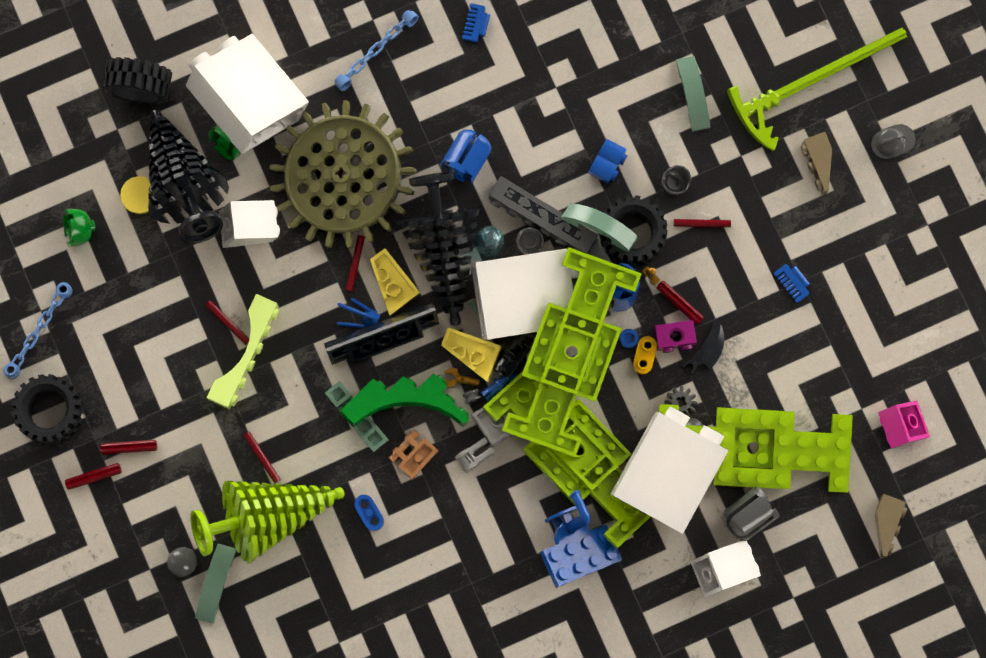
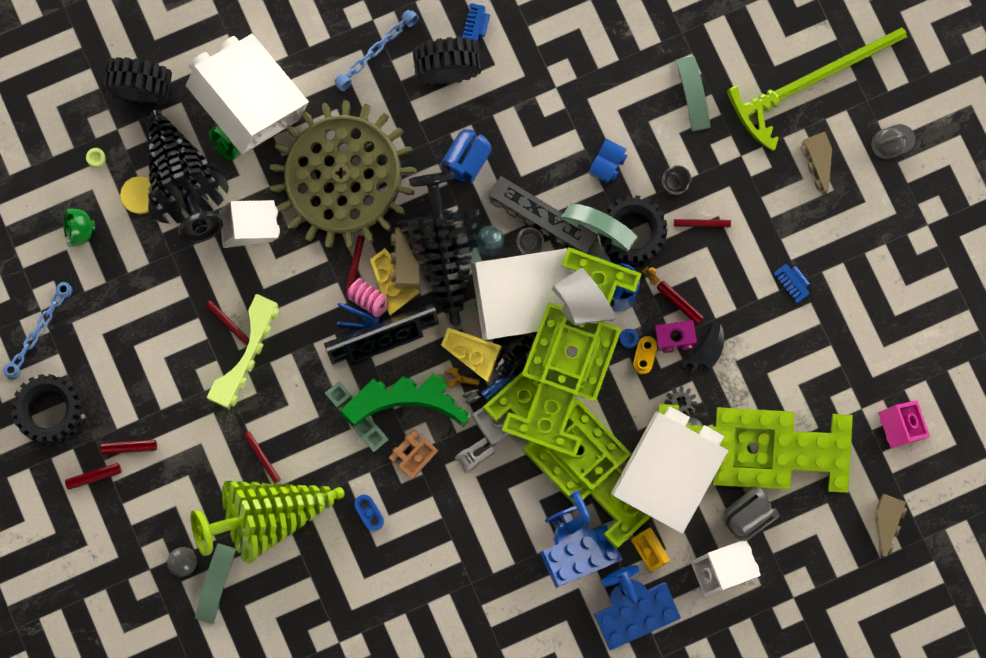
none -> yellowish green tile [86,148,106,168]
none -> bright pink piece [346,278,388,317]
none -> dark tan slope [391,228,419,289]
none -> black tyre [412,37,482,85]
none -> light grey slope [552,268,616,326]
none -> blue plate [594,565,681,650]
none -> yellow slope [631,528,670,573]

